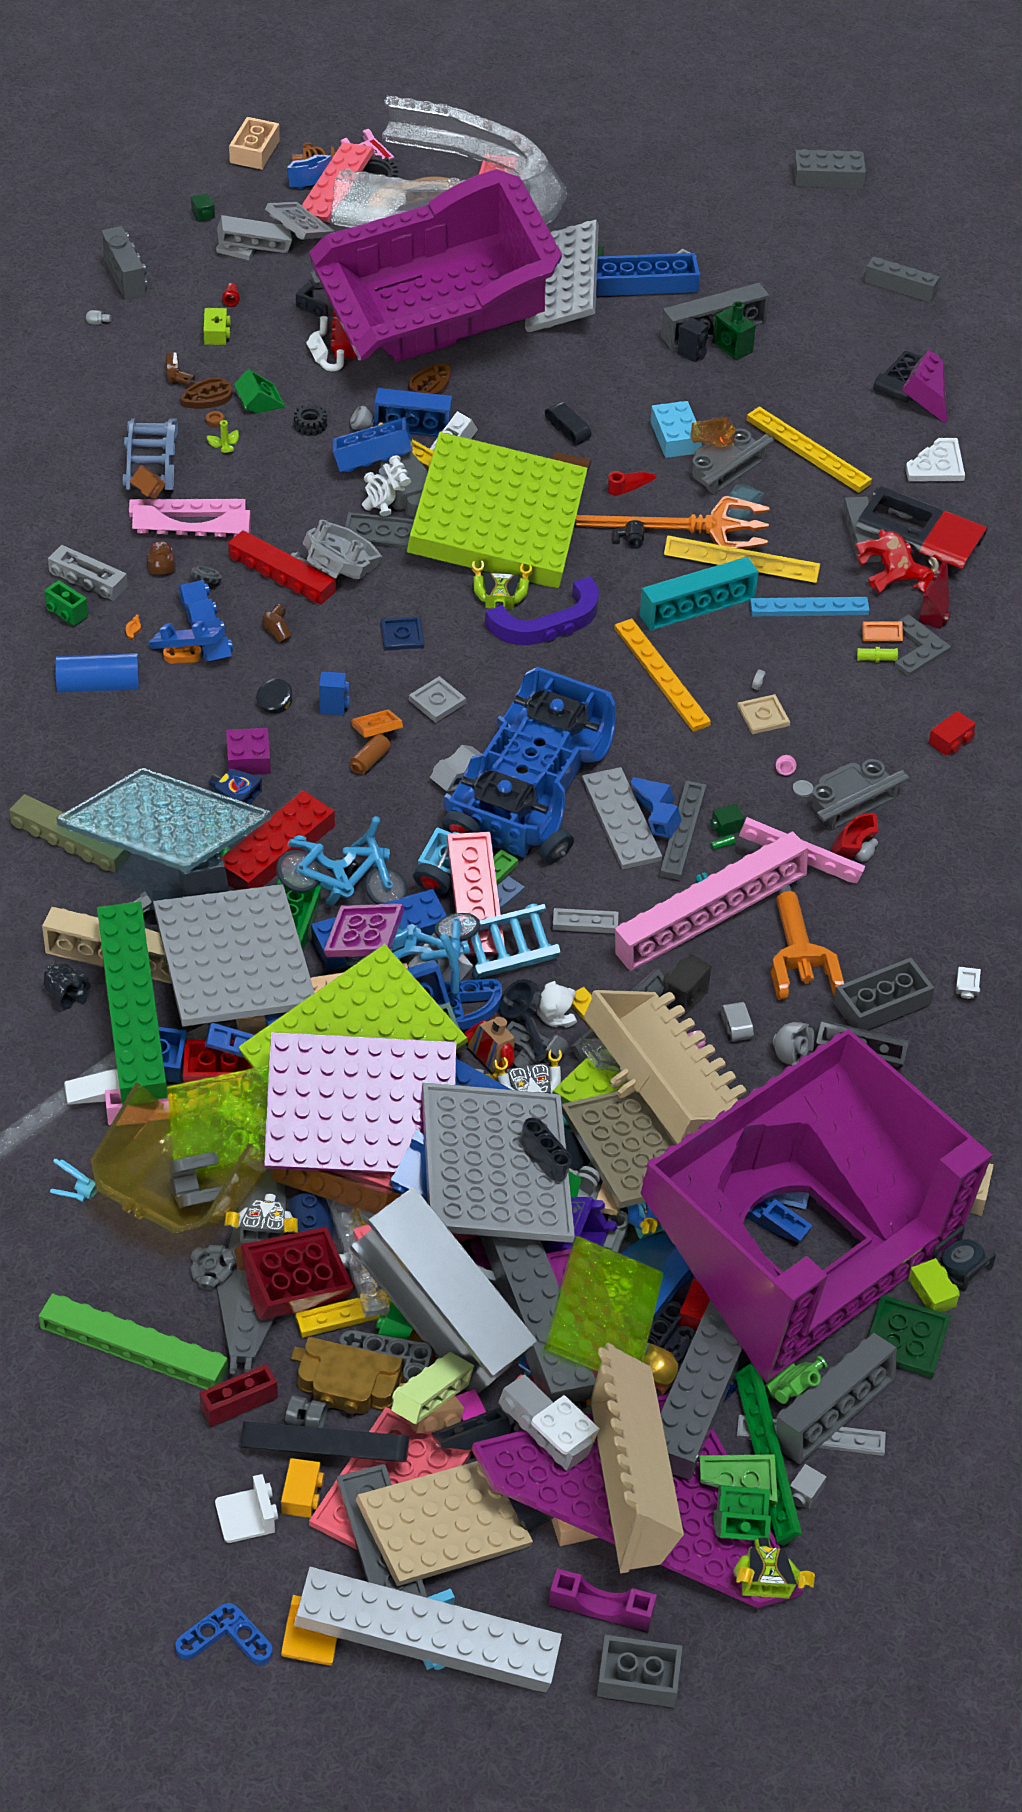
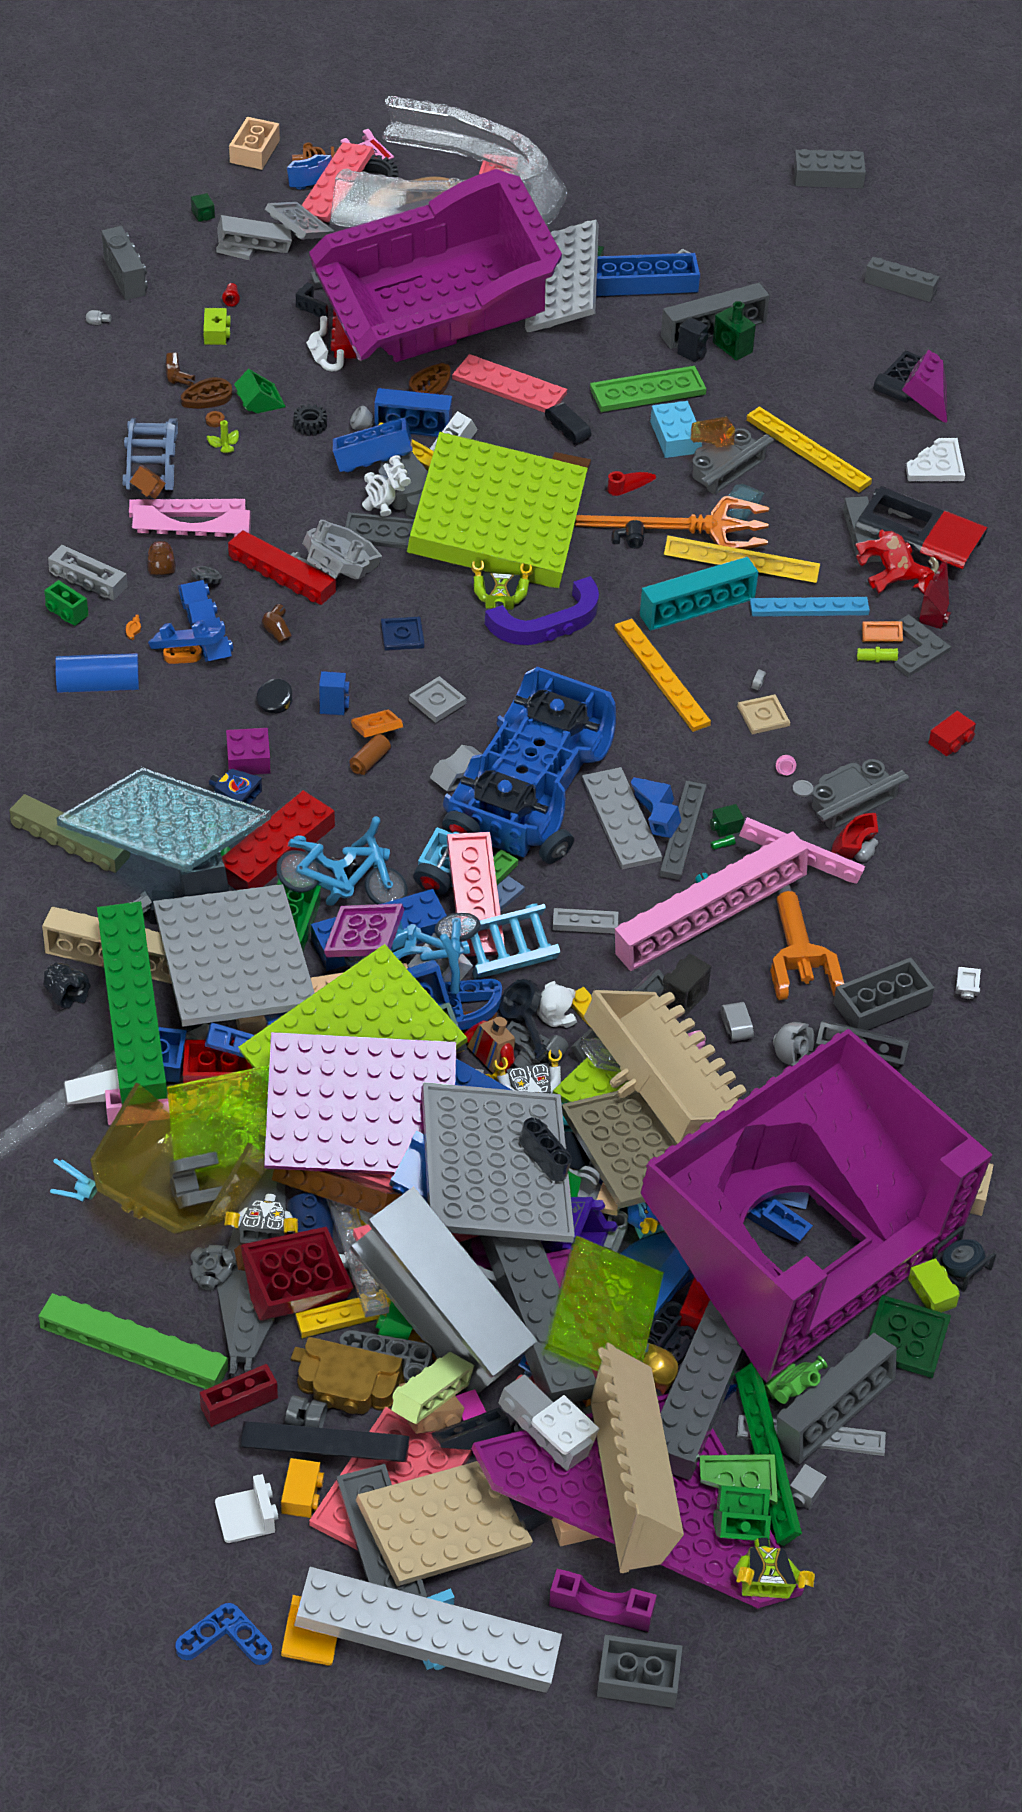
none -> coral plate [452,354,567,413]
none -> bright green plate [590,366,706,412]

